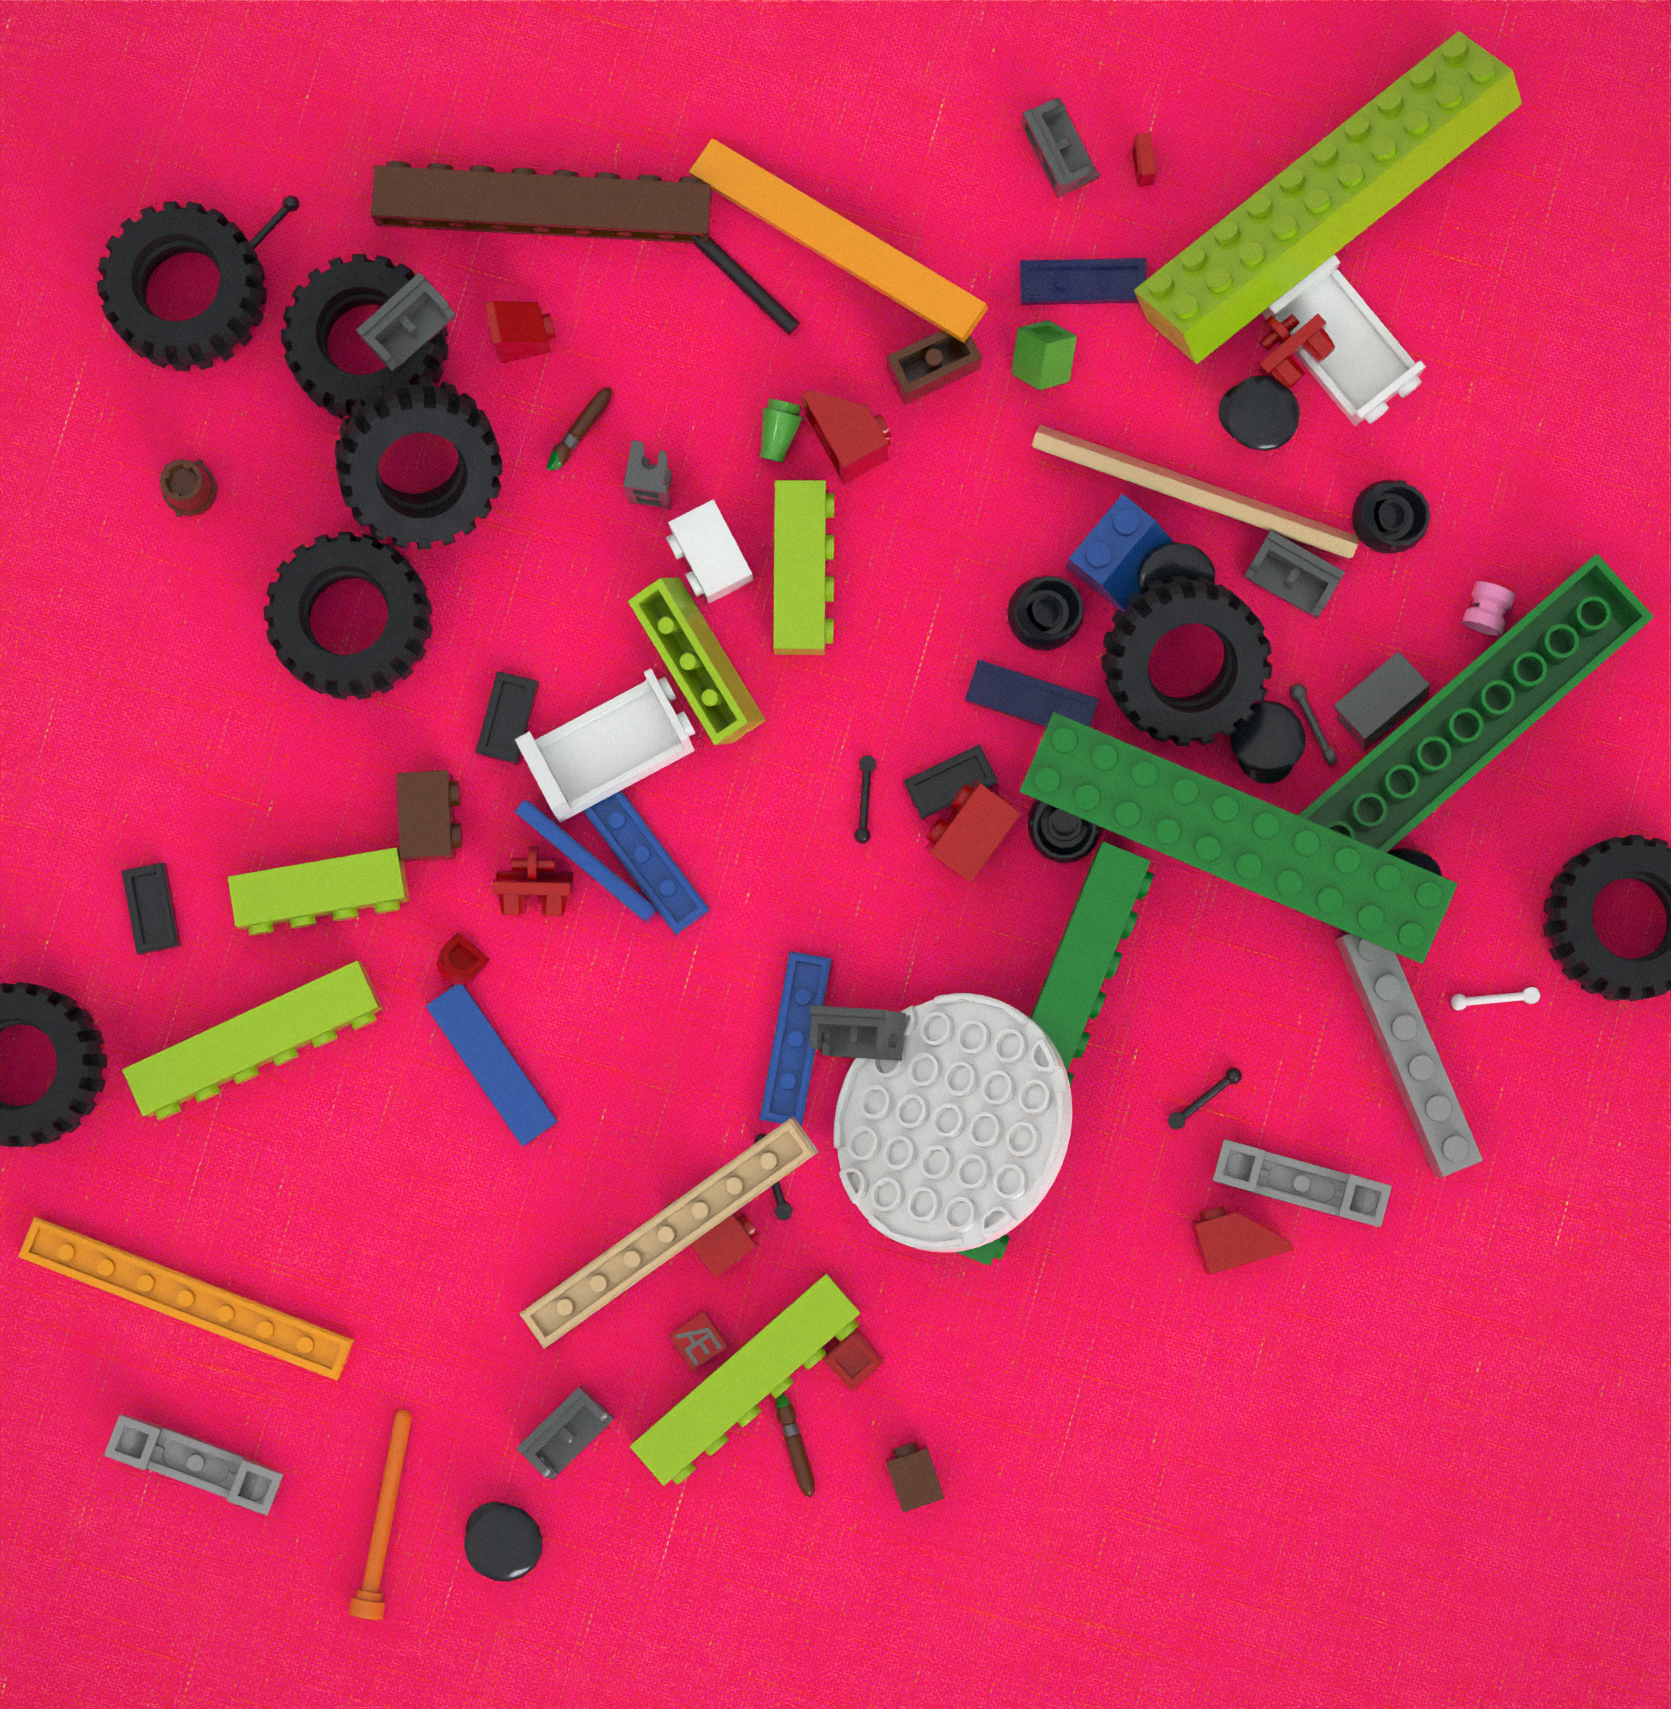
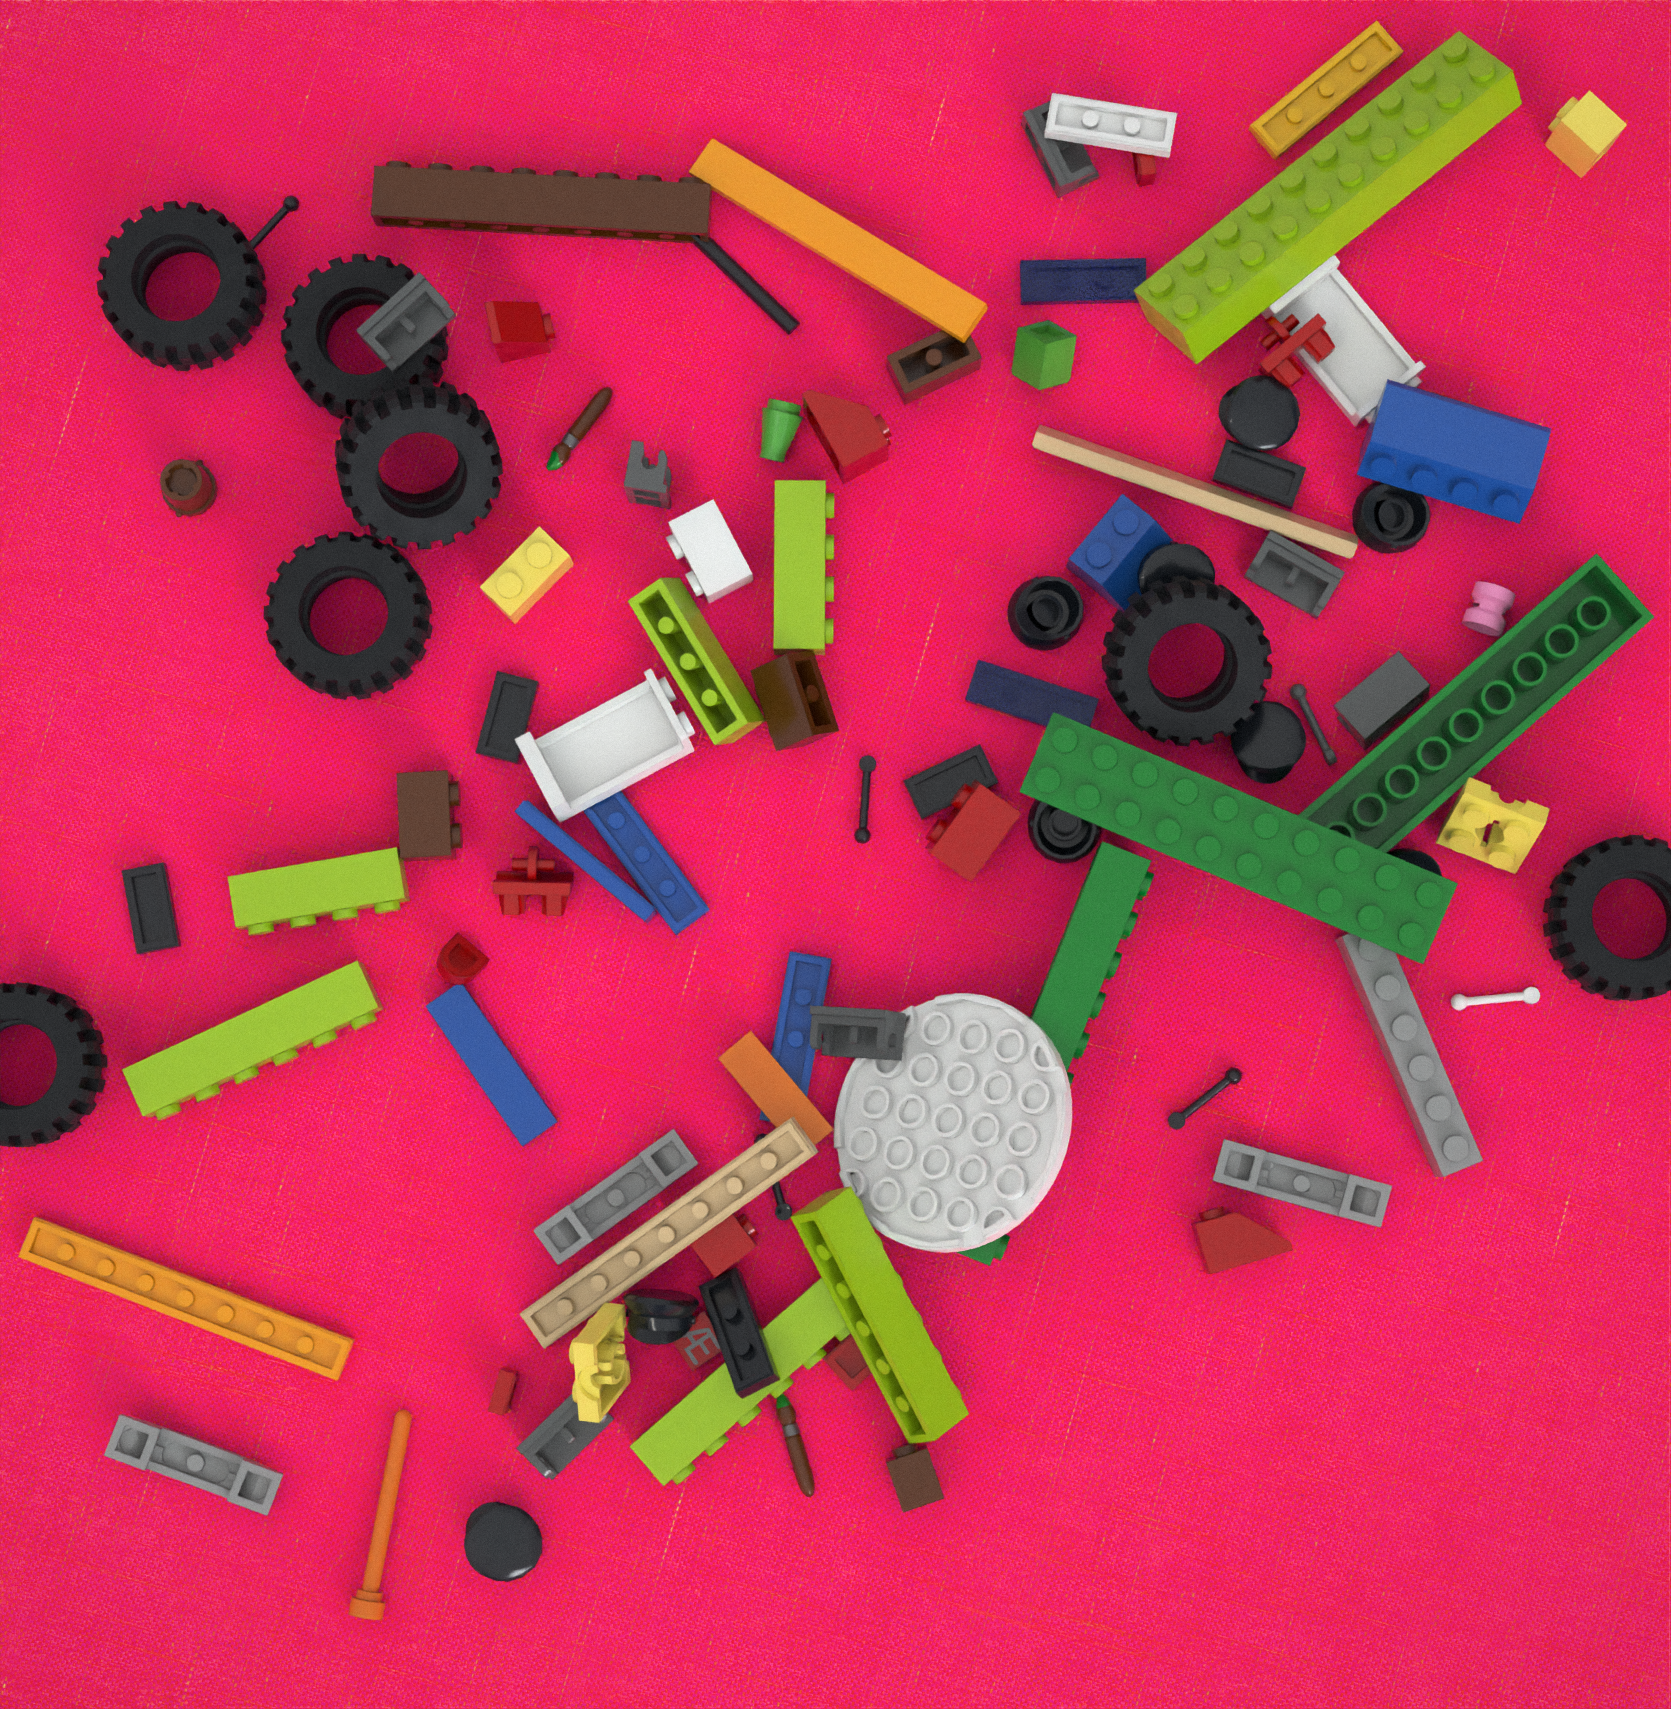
none -> light yellow brick [480,526,574,624]
none -> red tile [488,1367,520,1416]
none -> light grey slope [533,1129,699,1265]
none -> light yellow brick [569,1302,631,1423]
none -> black piece [623,1289,699,1345]
none -> black tile [699,1267,780,1399]
none -> orange tile [718,1031,834,1146]
none -> reddish brown brick [750,651,839,751]
none -> lime brick [791,1186,969,1444]
none -> white tile [1044,93,1177,158]
none -> black tile [1211,439,1306,510]
none -> yellow tile [1248,20,1404,161]
none -> blue slope [1357,379,1551,524]
none -> light yellow brick [1436,777,1549,874]
none -> light yellow brick [1544,90,1627,178]

